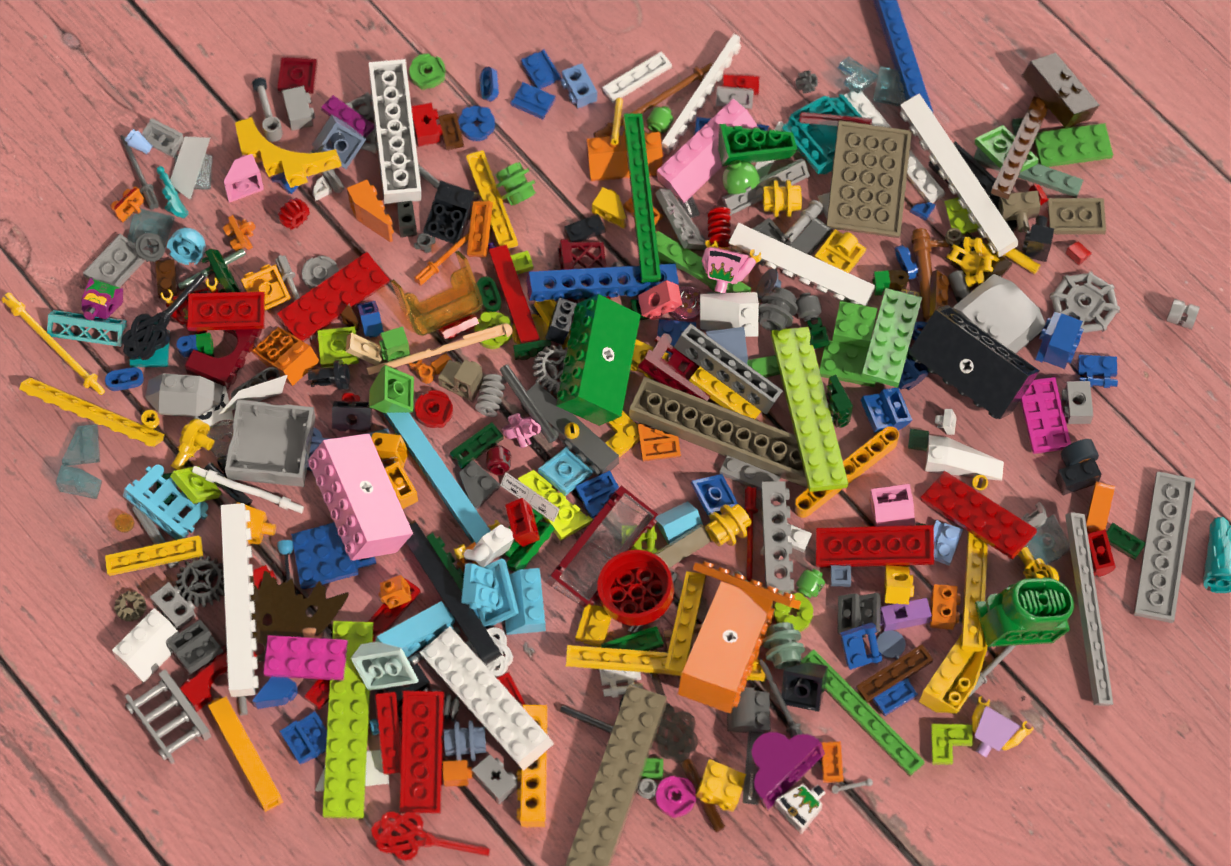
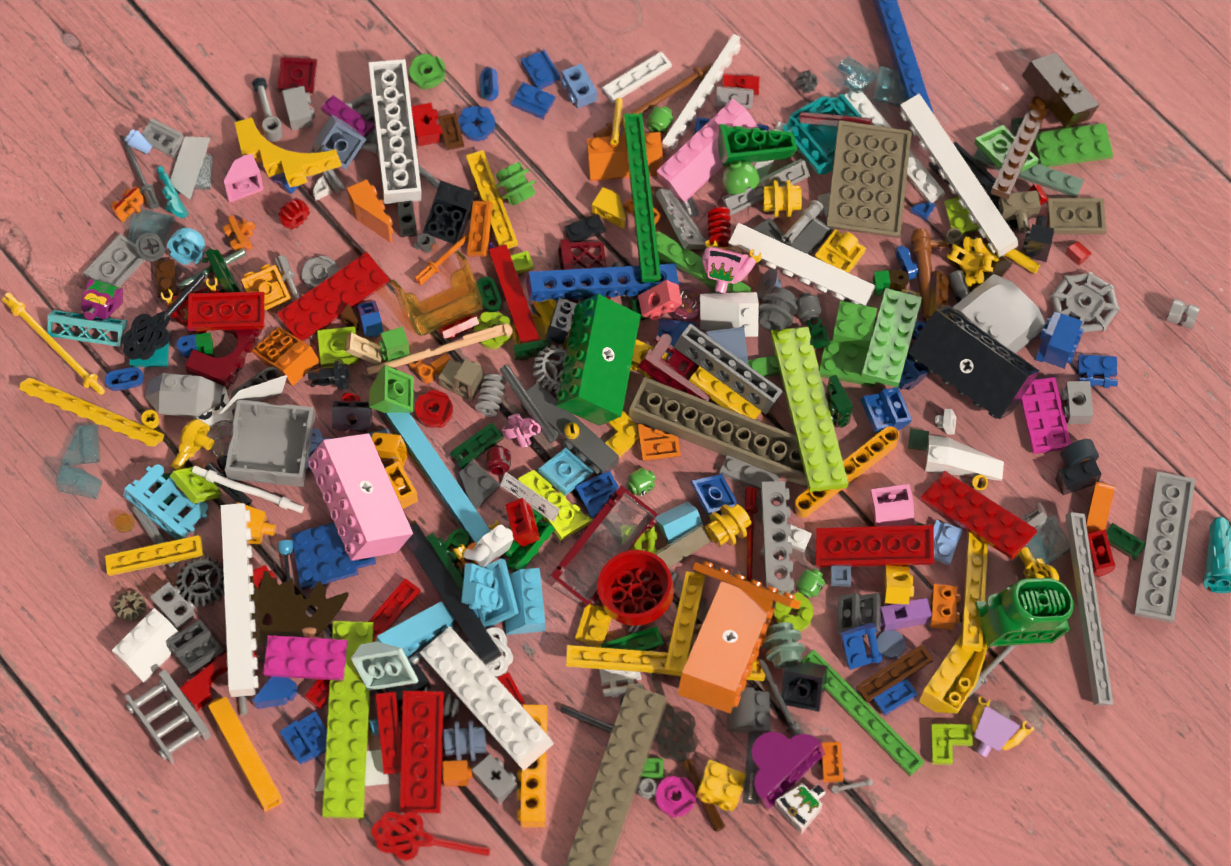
orange brick [379,575,411,609] -> none
none -> green plate [443,529,470,565]
none -> bright green head [626,468,656,496]

